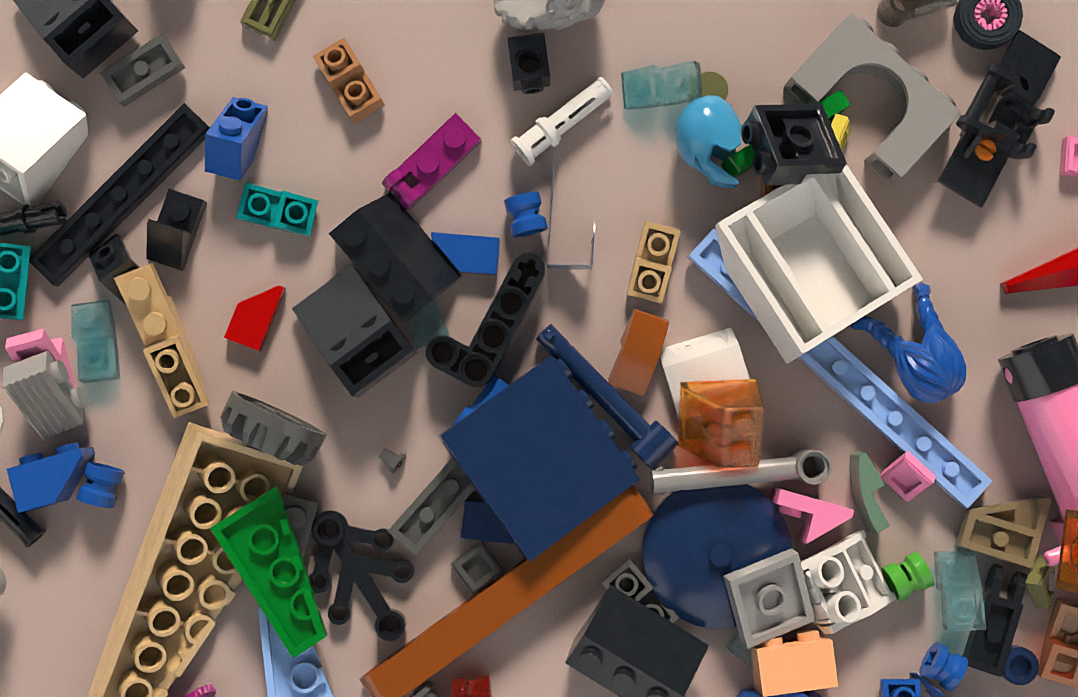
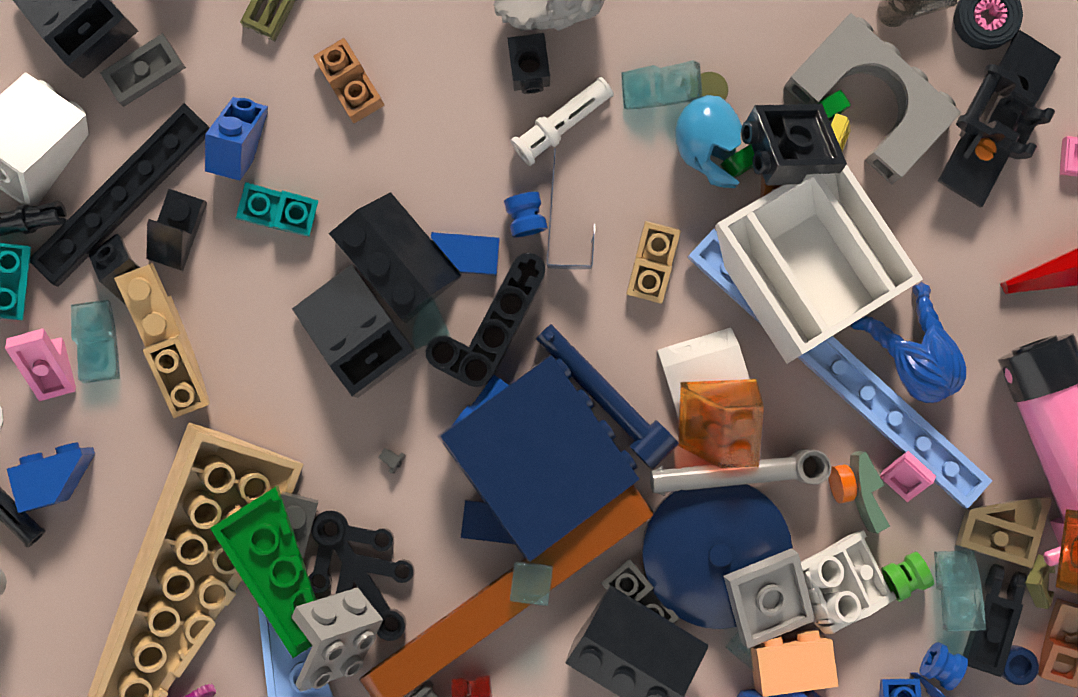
light grey brick [2,351,88,440] -> none
blue wheel [76,462,125,508] -> none
dark grey gear [220,391,327,466] -> none
red tile [224,285,286,352] -> none
magenta plate [382,113,482,210] -> none
dark grey plate [388,458,475,556] -> none
dark grey tile [451,541,504,594] -> none
dark orange slope [608,308,669,396] -> none
bright pink slope [771,487,854,544] -> none
none -> light grey bracket [292,587,383,691]
none -> clear light blue tile [510,561,553,606]
none -> orange tile [829,464,857,504]

